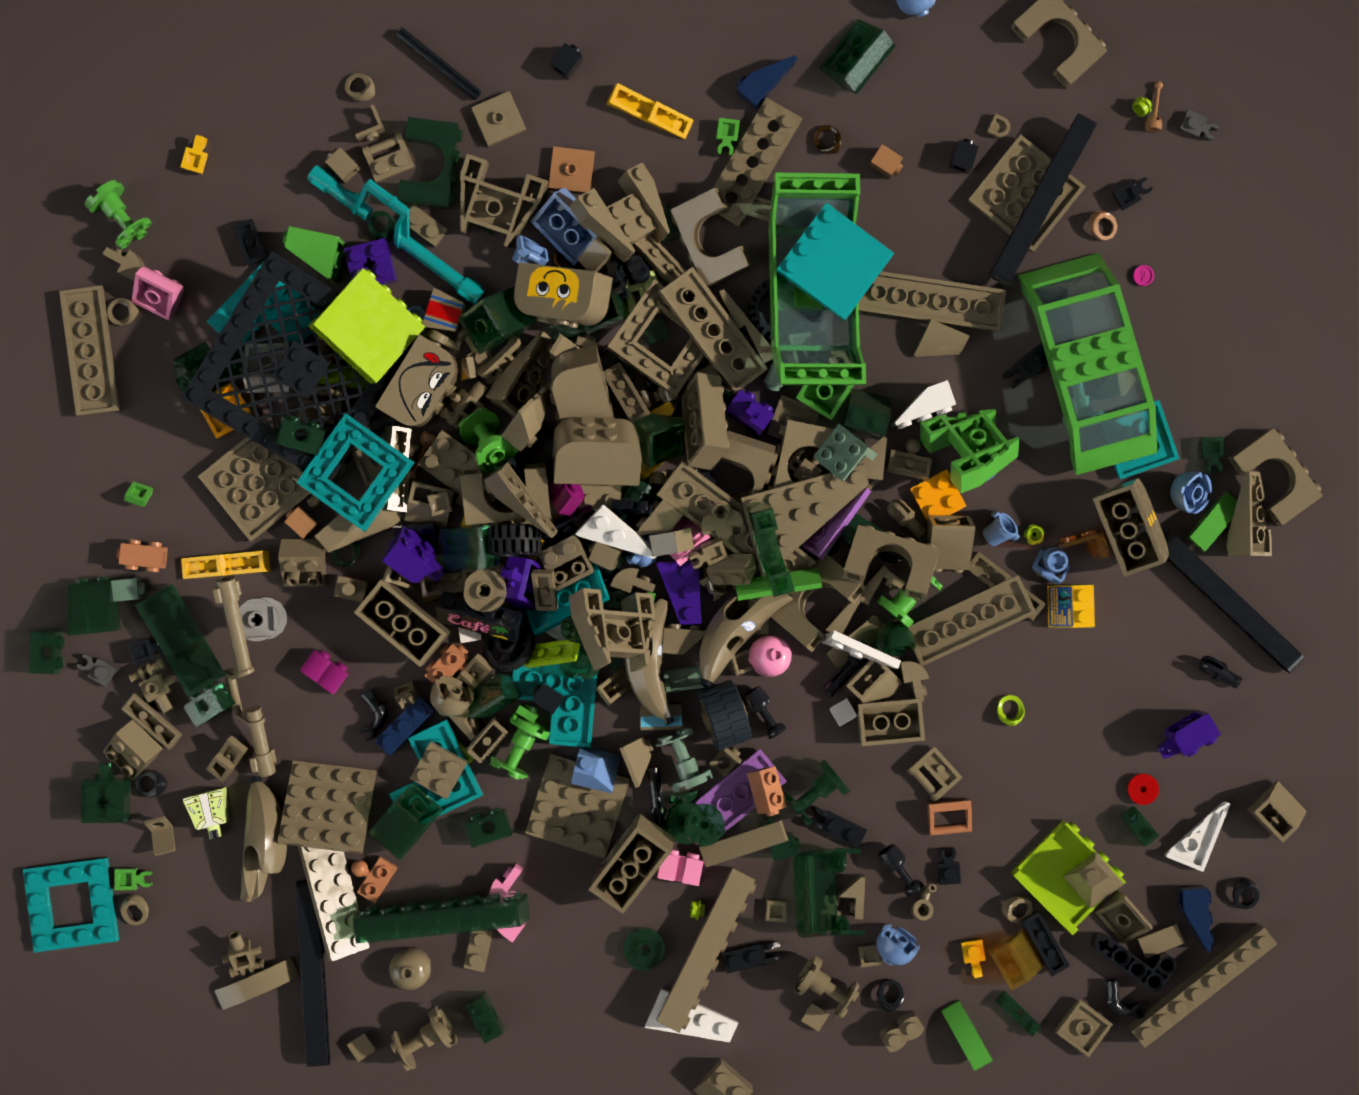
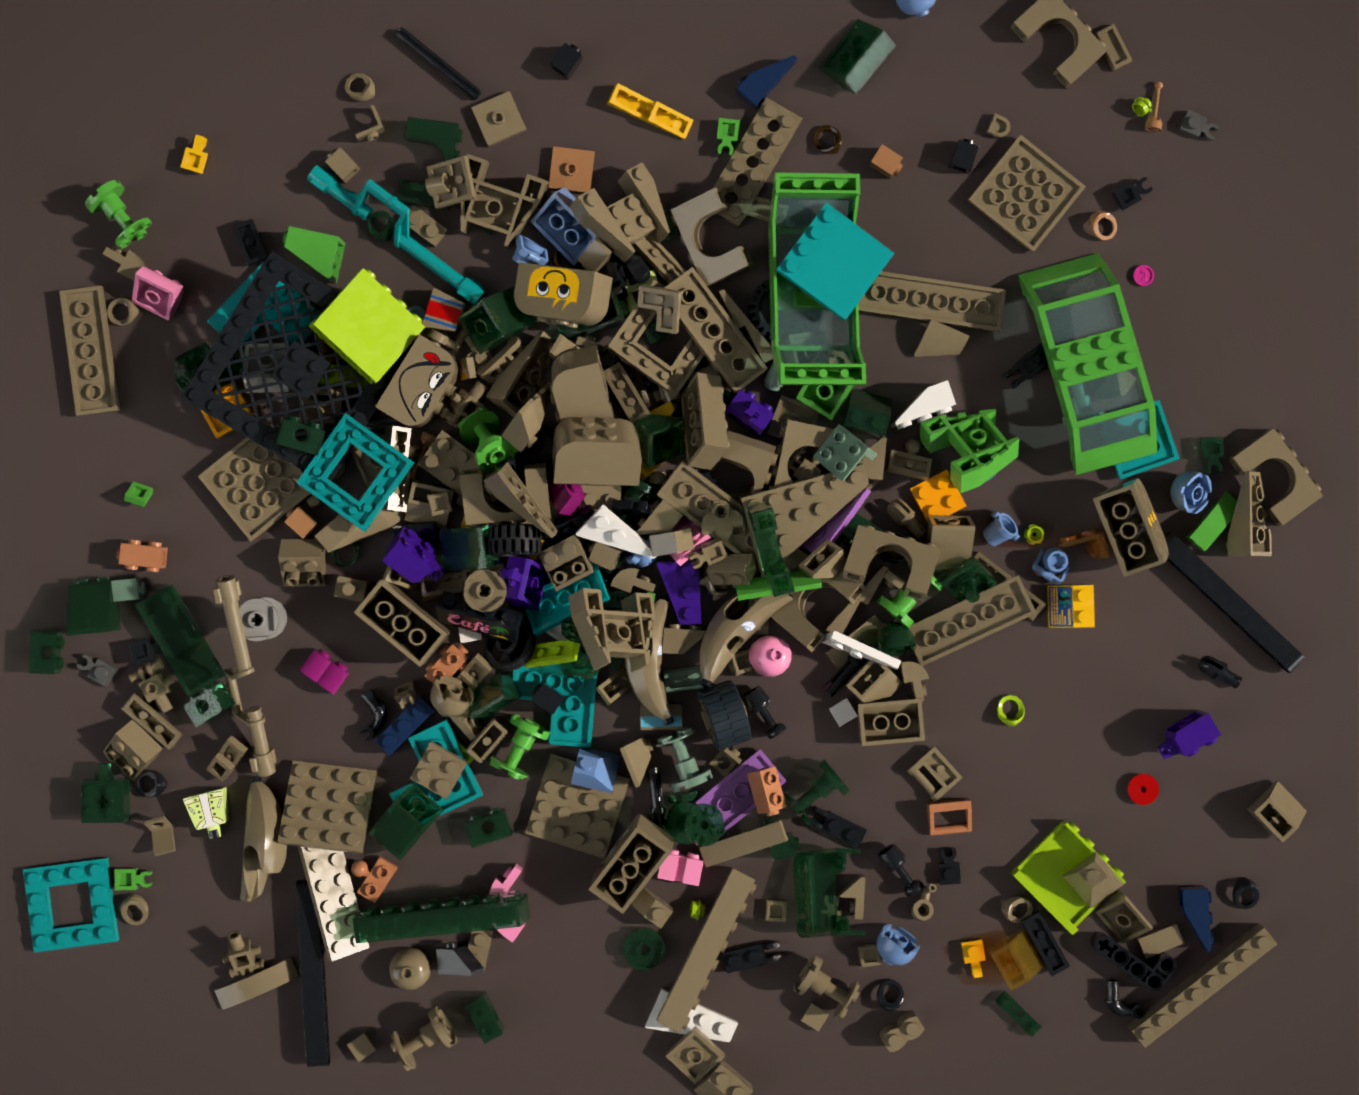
yellow slope [181,550,271,579] -> none
dark purple hinge [344,238,398,285] -> none
dark tan plate [362,132,415,183] -> none
bright green plate [515,703,539,723] -> none
dark tan plate [531,569,558,611] -> none
bright green slope [941,1000,993,1071] -> none
black beam [989,113,1097,287] -> none
dark tan plate [1054,998,1113,1058] -> none
clear green leg [1120,806,1159,847] -> none
white wing [1164,801,1230,872] -> none
none -> dark tan plate [425,156,476,209]
none -> black slope [436,942,484,976]
none -> dark tan slope [631,887,673,928]
none -> dark tan plate [638,285,682,334]
none -> dark tan plate [665,1026,725,1084]
none -> dark tan slope [798,539,846,579]
none -> clear green plate [938,556,997,603]
none -> dark tan tile [1094,24,1133,71]

